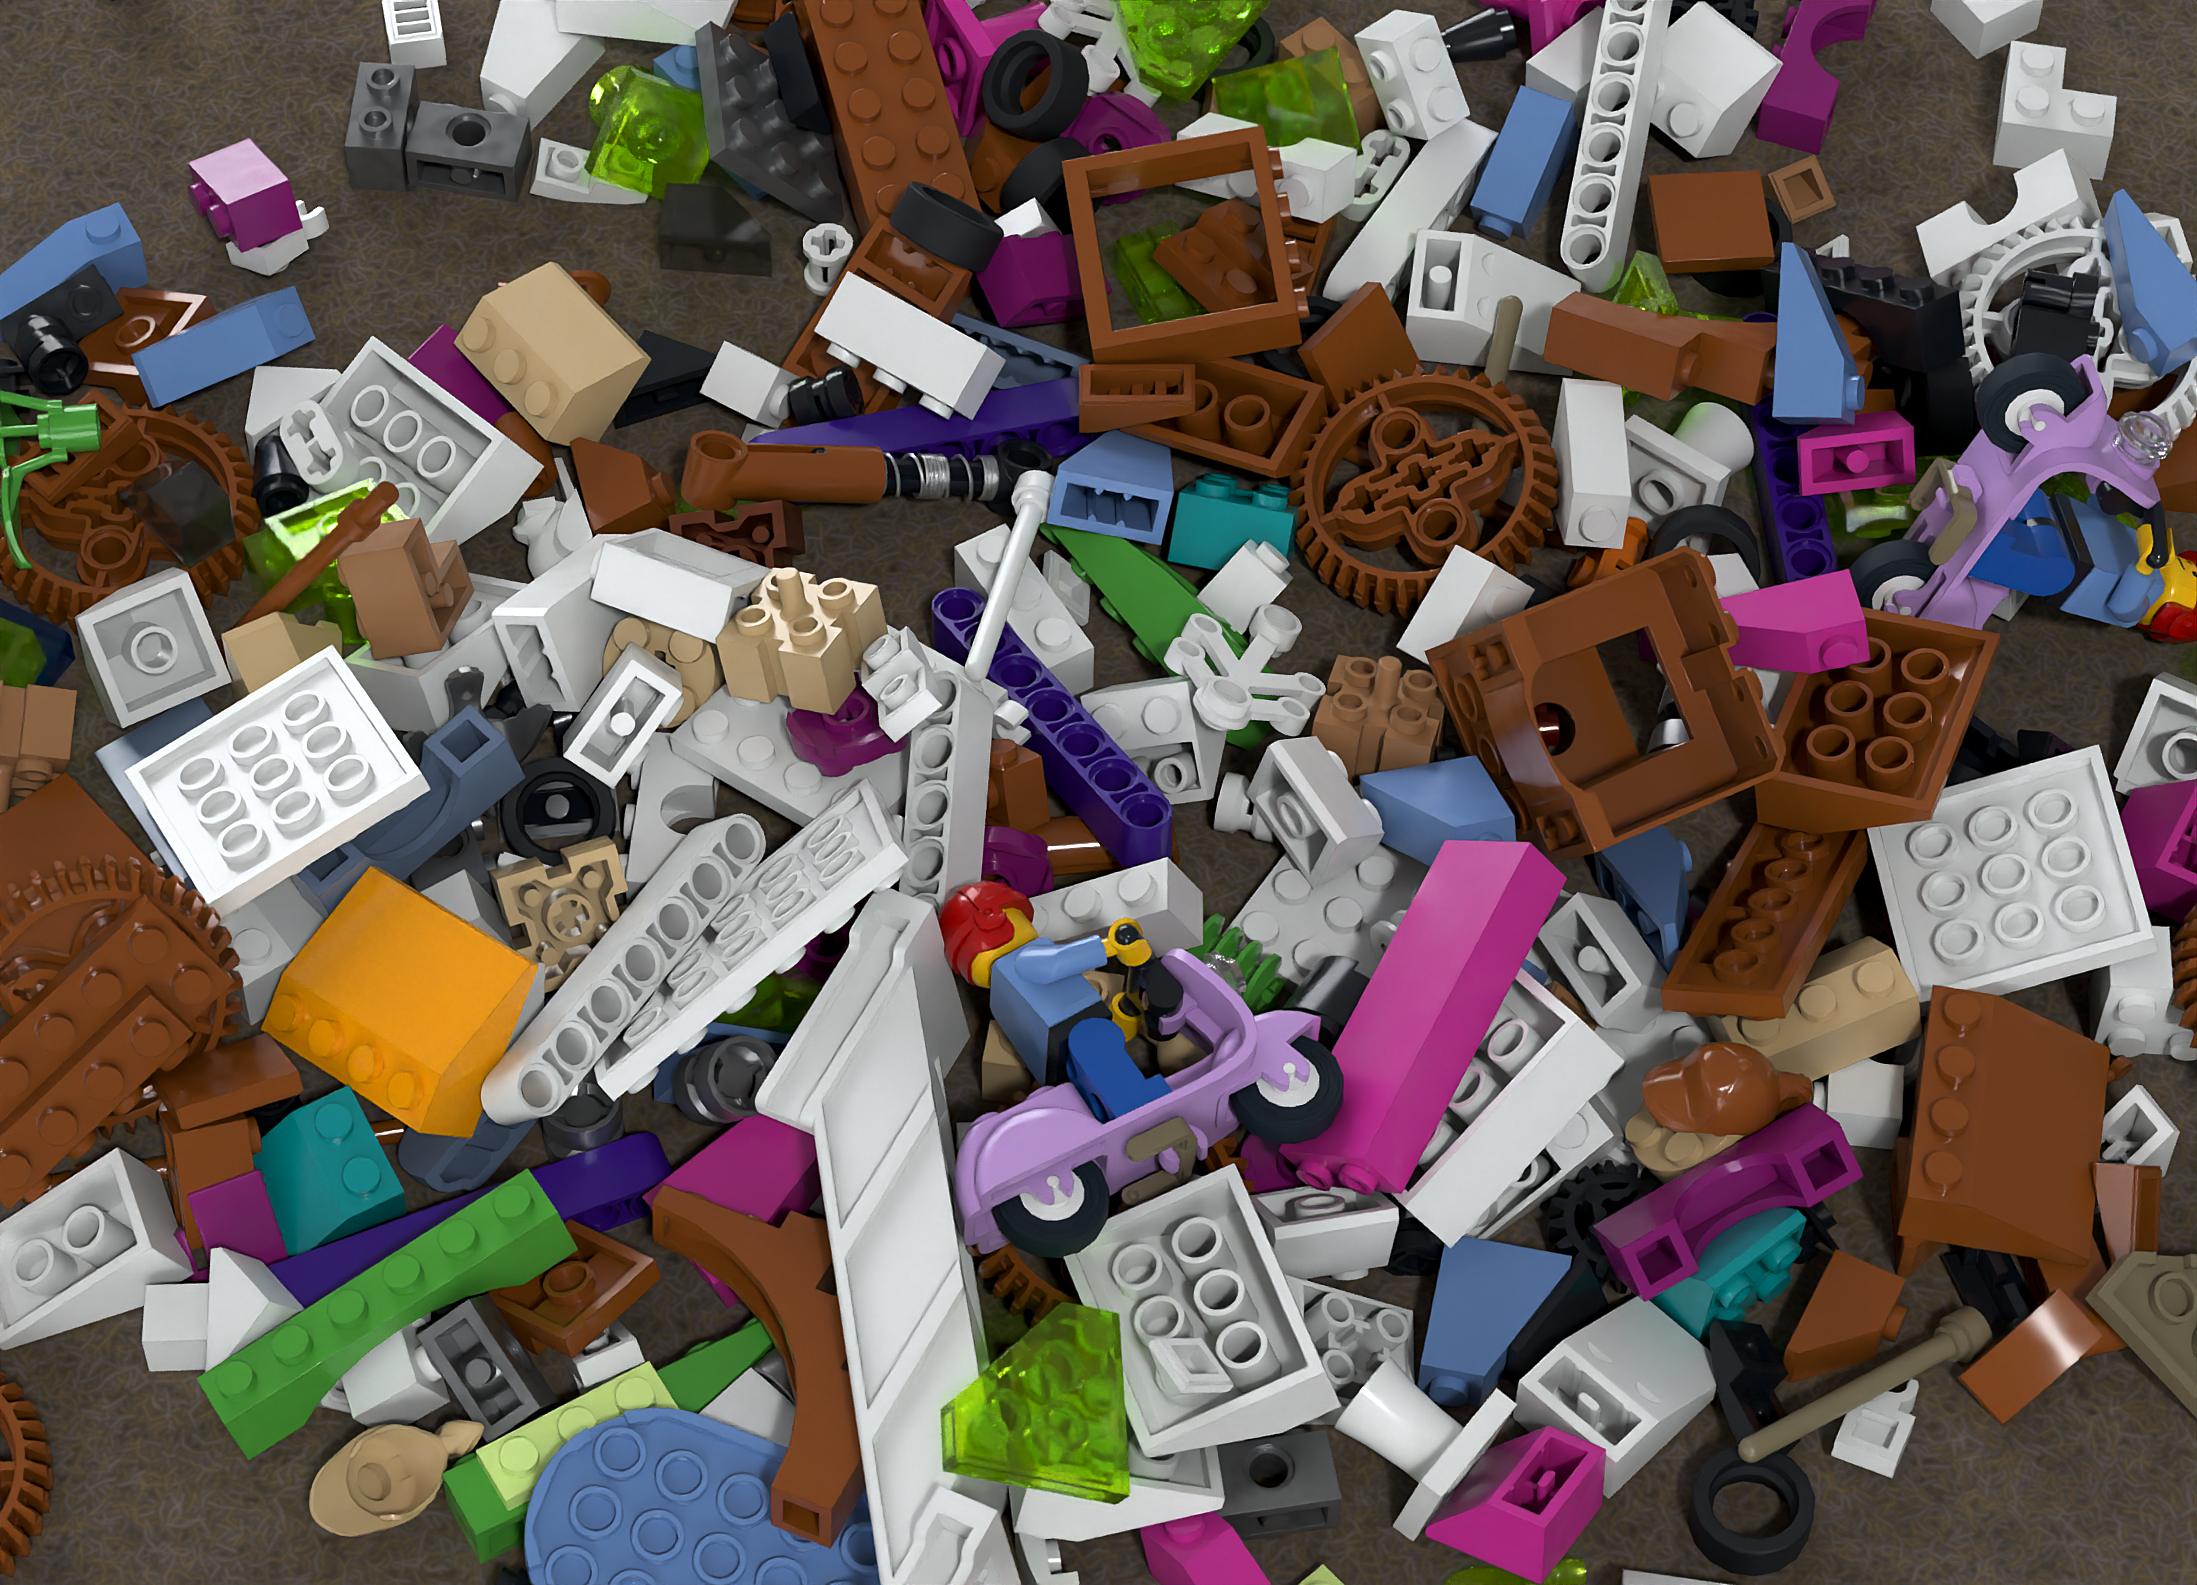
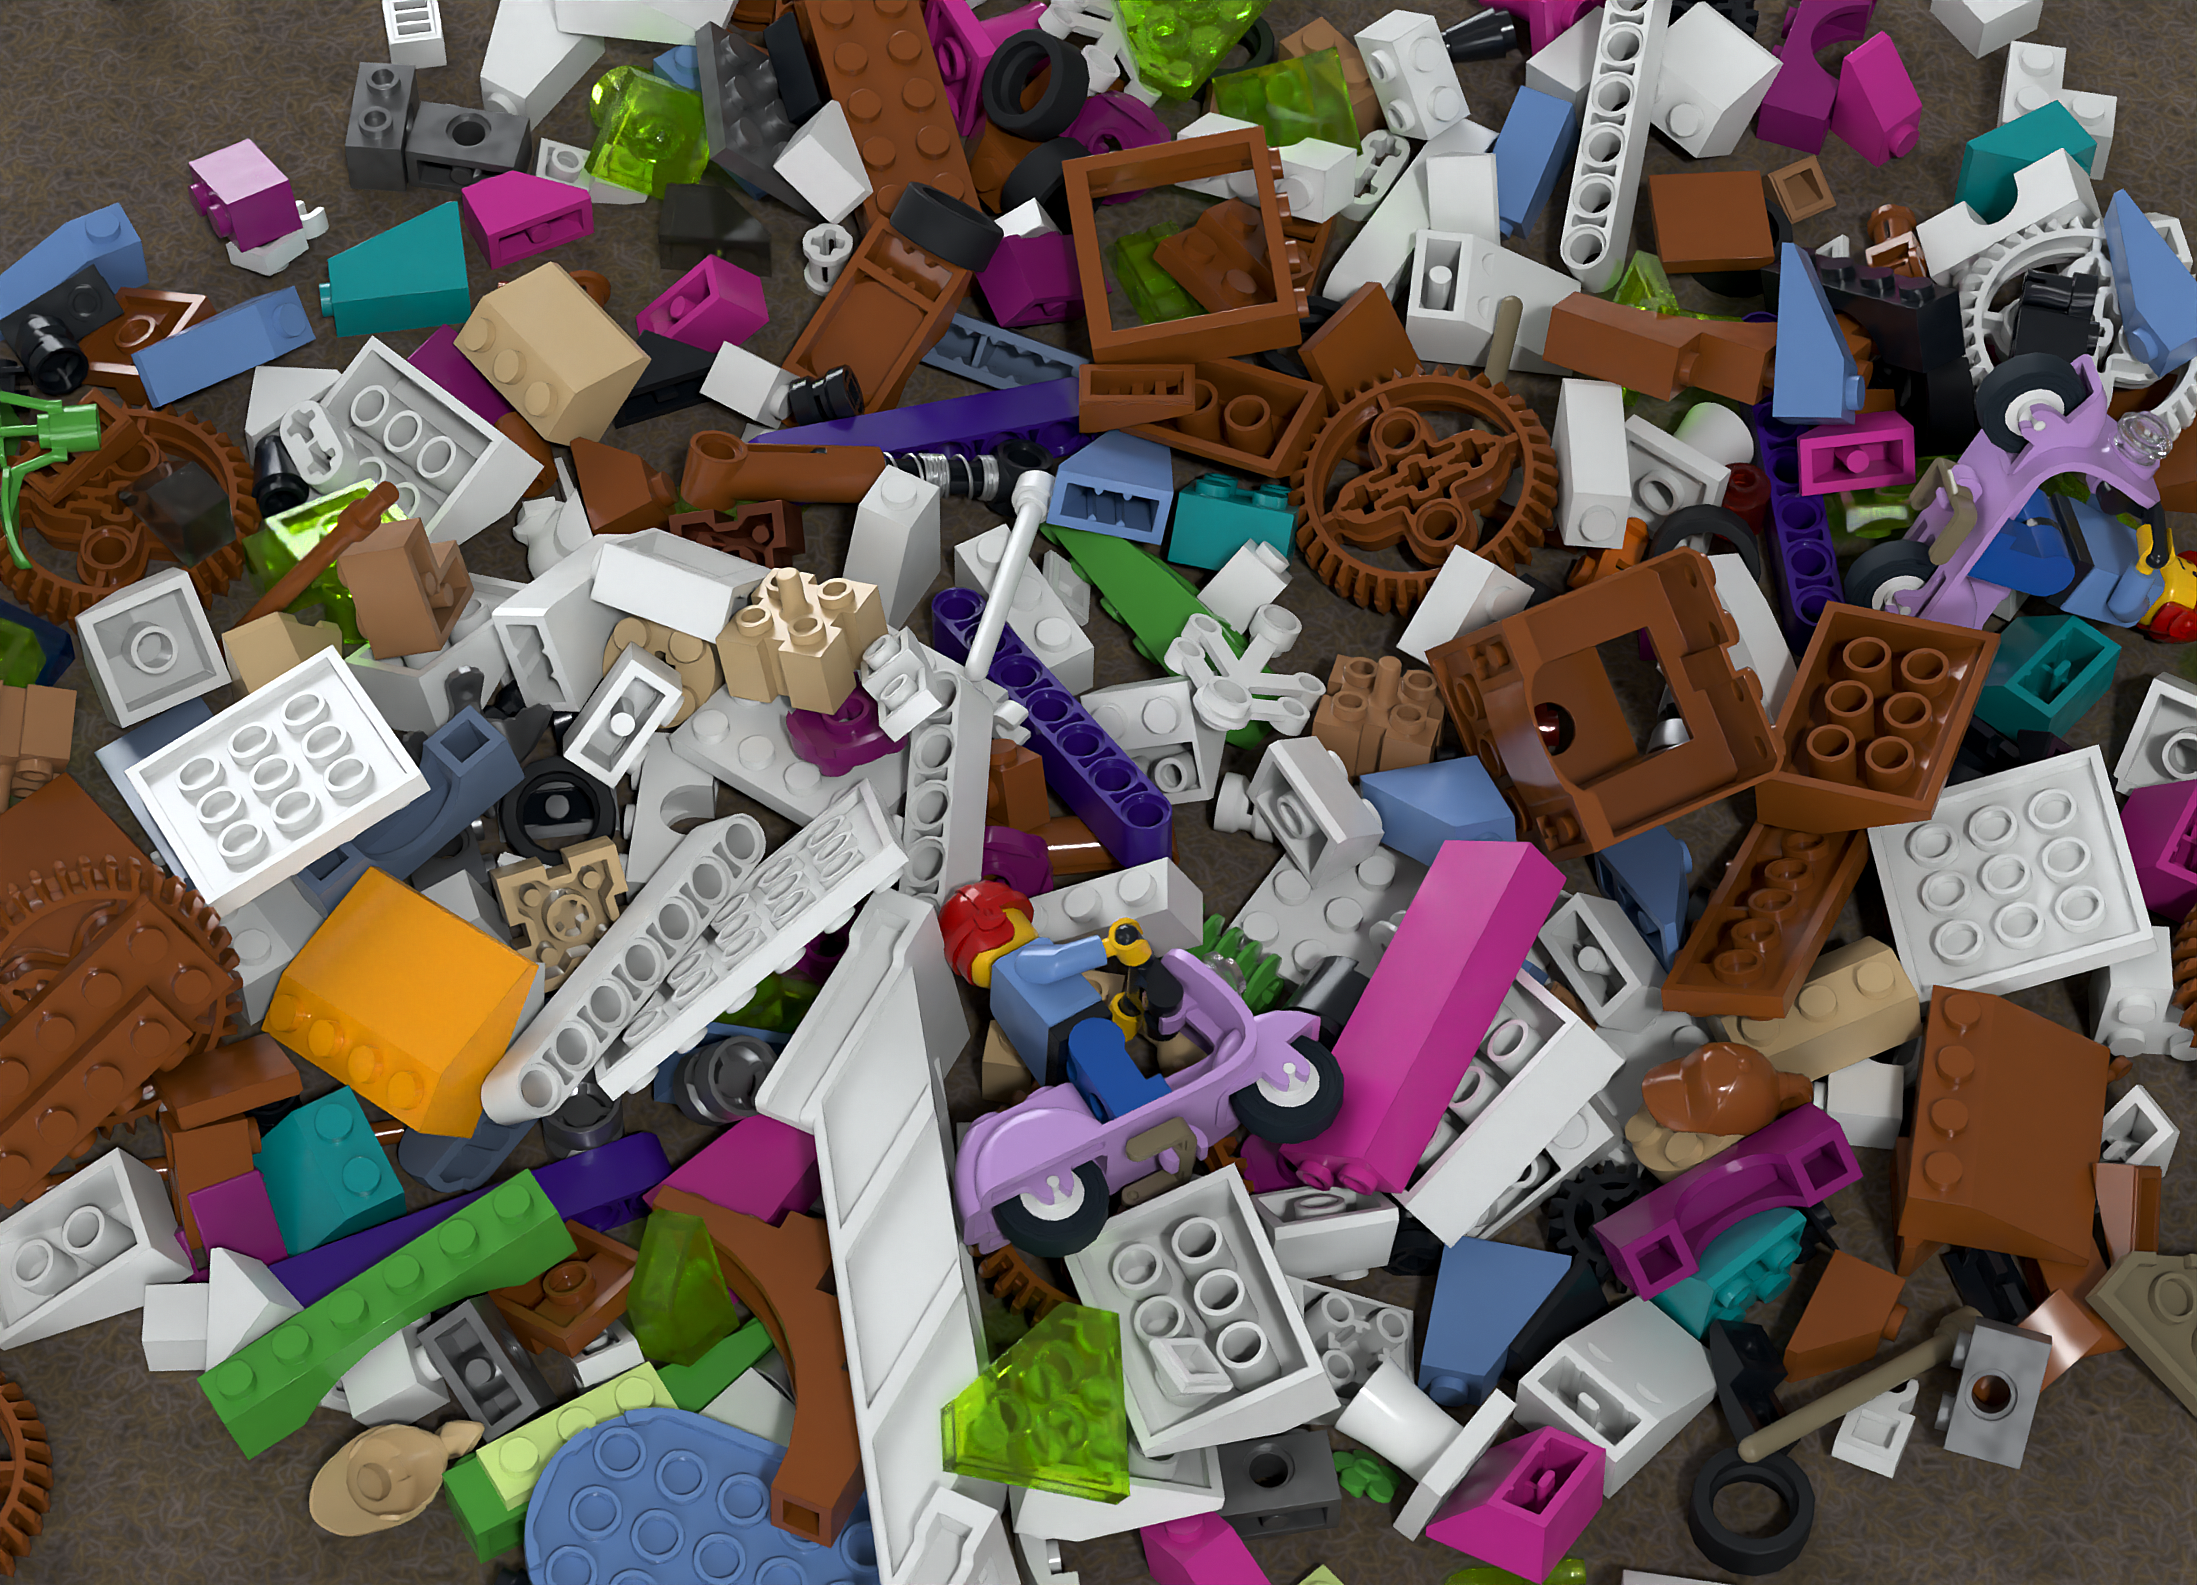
white brick [814,271,1006,420] -> none
dark pink slope [1719,569,1870,674] -> none
none -> teal slope [319,201,472,337]
none -> dark pink slope [461,170,594,270]
none -> clear neon green slope [625,1208,740,1367]
none -> dark pink slope [635,254,770,353]
none -> white slope [773,100,874,224]
none -> white slope [842,464,941,631]
none -> bright green plant [1332,1450,1400,1503]
none -> white slope [1426,152,1501,246]
none -> clear red brick [1713,462,1771,545]
none -> dark pink slope [1830,31,1923,168]
none -> dark orange connector [1865,204,1936,284]
none -> flat silver brick [1934,1316,2052,1470]
none -> teal slope [1953,100,2097,225]
none -> teal slope [1974,615,2122,744]

